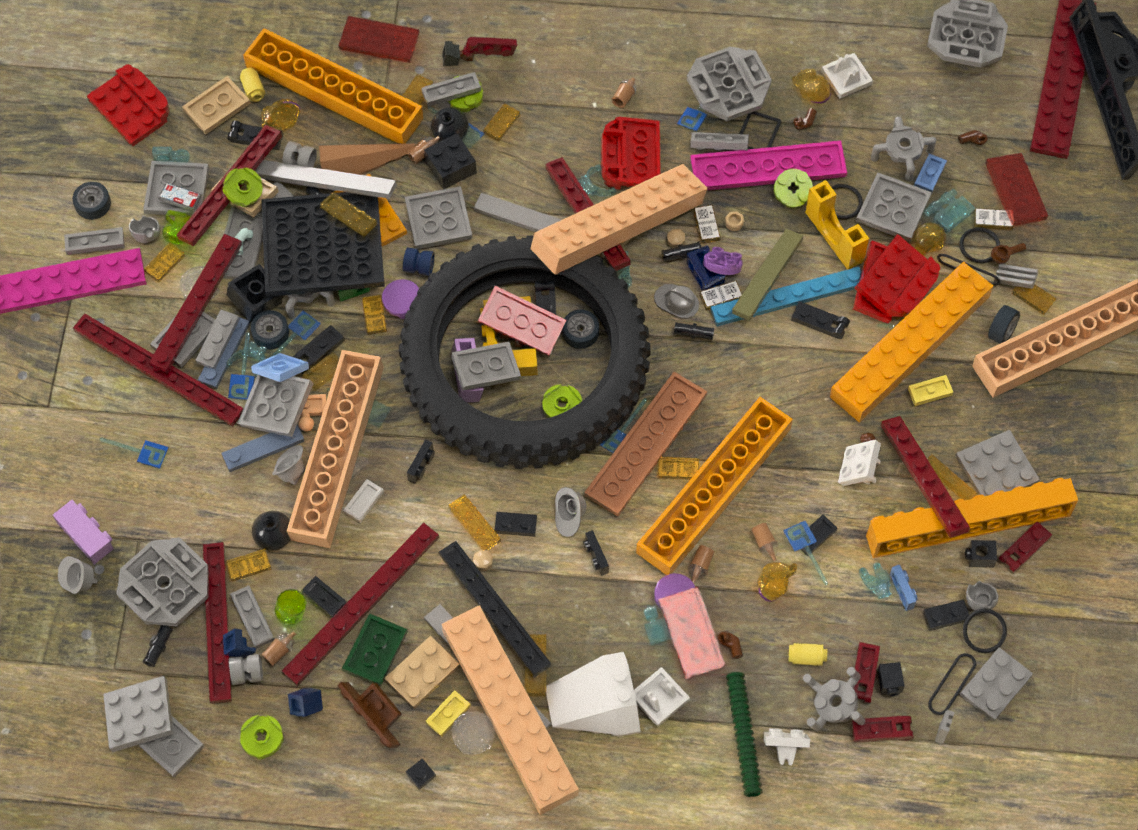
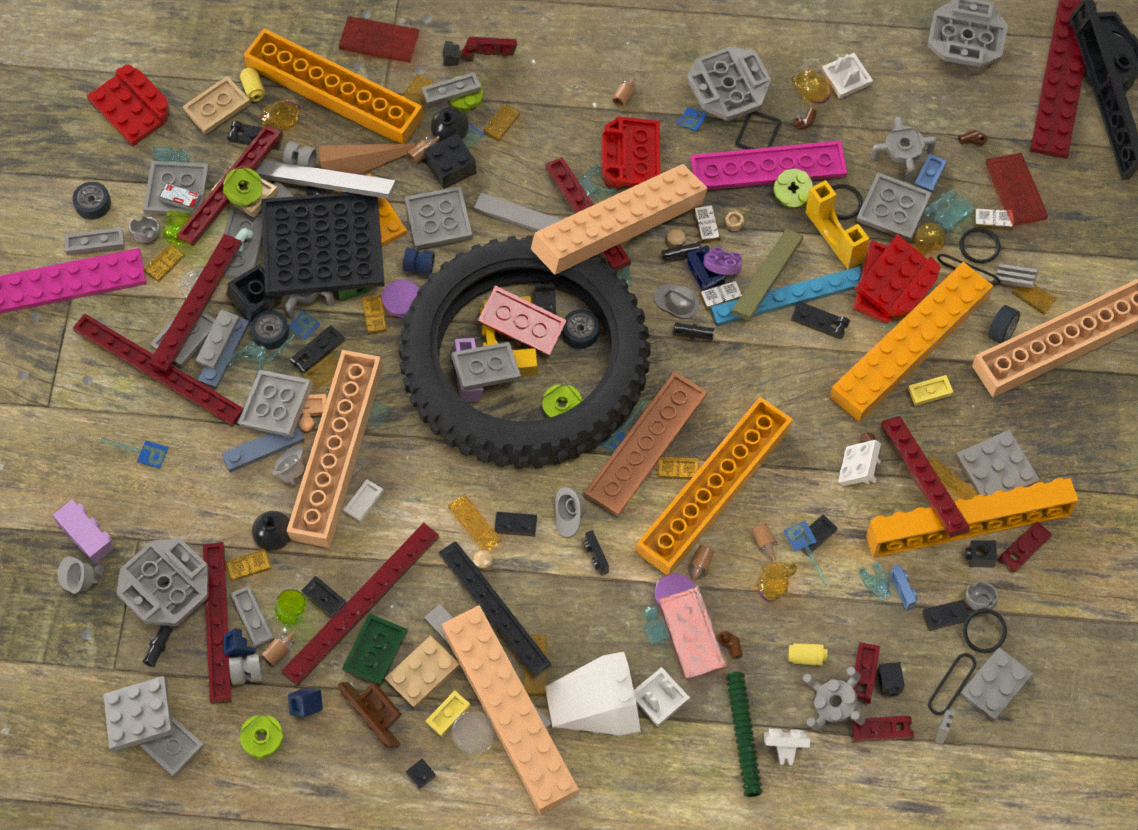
piece [228,332,255,400] -> none
light blue tile [251,353,309,382] -> none
clear yellow tile [320,192,377,237] -> none
black plate [407,439,435,484] -> none
light grey plate [690,132,749,151] -> none
reddish brown plate [991,243,1026,264] -> none

